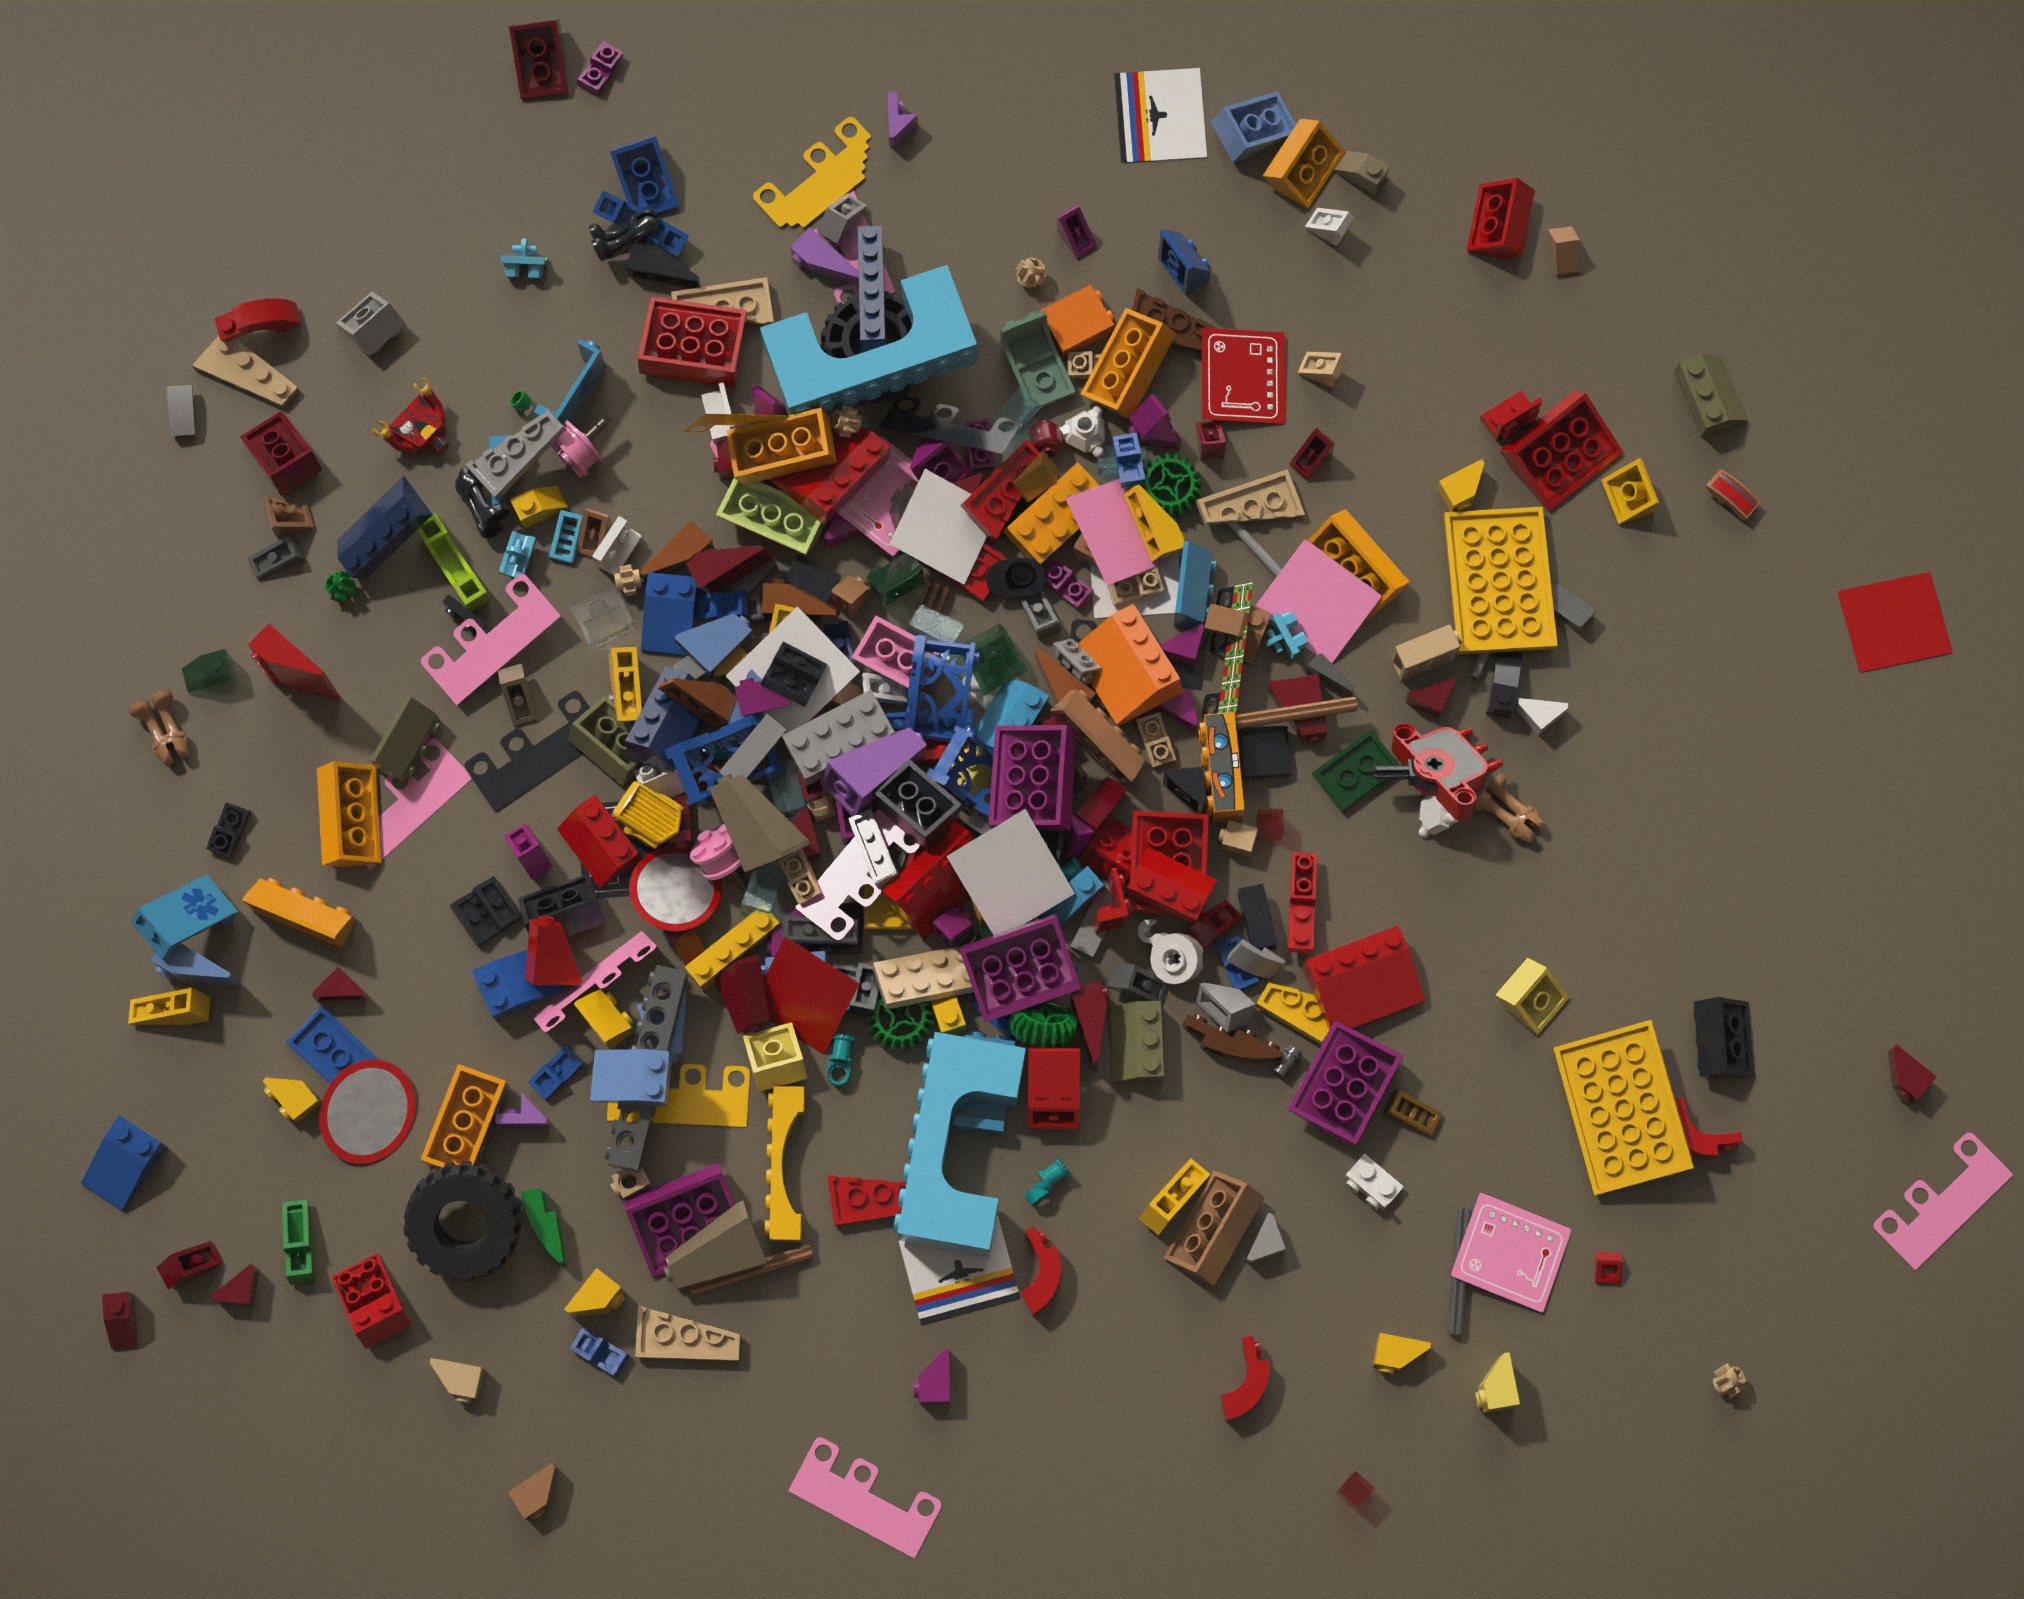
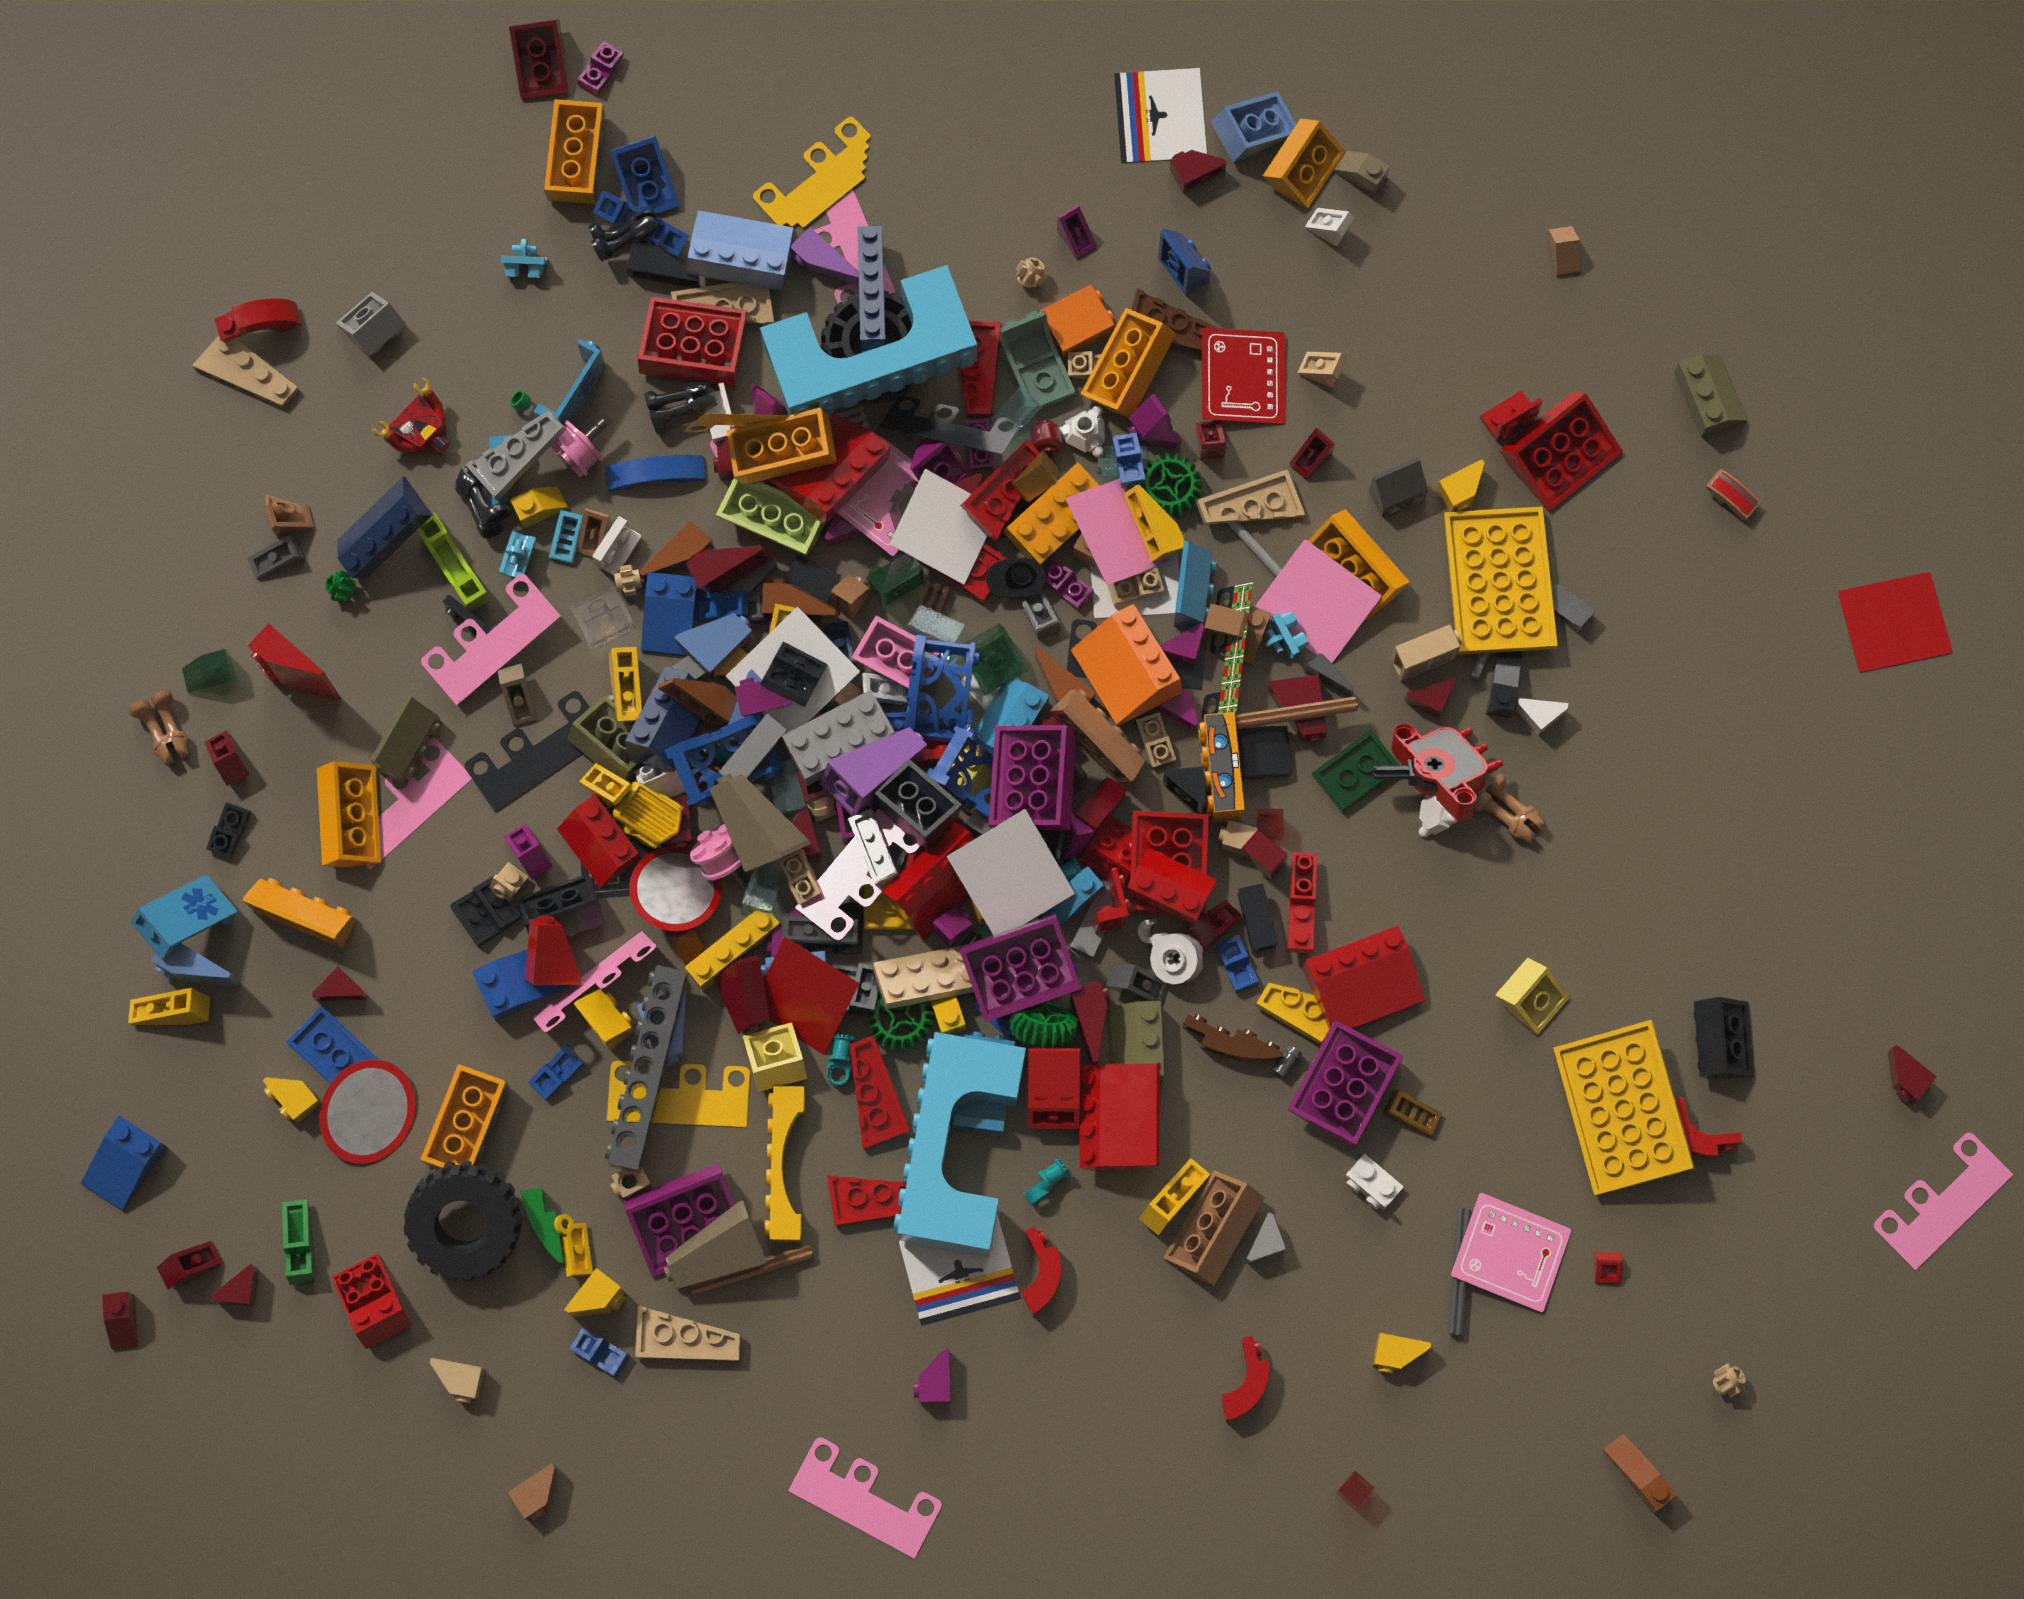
light grey slope [167,385,196,436] -> none
dark red slope [240,411,322,496] -> none
medium lavender slope [495,1094,549,1127] -> none
medium blue slope [590,1049,672,1107] -> none
light grey slope [817,194,867,244] -> none
tan gear [831,405,862,438] -> none
medium lavender slope [888,92,918,147] -> none
light grey hinge [1053,639,1101,684] -> none
light grey slope [1196,982,1255,1033] -> none
light grey slope [1227,939,1285,979] -> none
red slope [1466,178,1535,259] -> none
light yellow slope [1475,1352,1520,1413] -> none
yellow slope [1601,458,1659,524] -> none
none -> dark red slope [205,730,249,786]
none -> tan bracket [490,862,529,902]
none -> light orange brick [544,100,605,204]
none -> yellow hinge [554,1214,593,1277]
none -> yellow slope [579,763,633,807]
none -> blue slope [606,455,706,492]
none -> black piece [644,381,718,435]
none -> medium blue slope [686,210,793,291]
none -> red wing [850,1035,910,1149]
none -> red wing [960,321,1002,417]
none -> red slope [1079,1063,1160,1172]
none -> dark red slope [1169,150,1226,193]
none -> dark red slope [1241,830,1288,881]
none -> dark grey slope [1369,456,1428,516]
none -> dark orange slope [1603,1434,1677,1513]

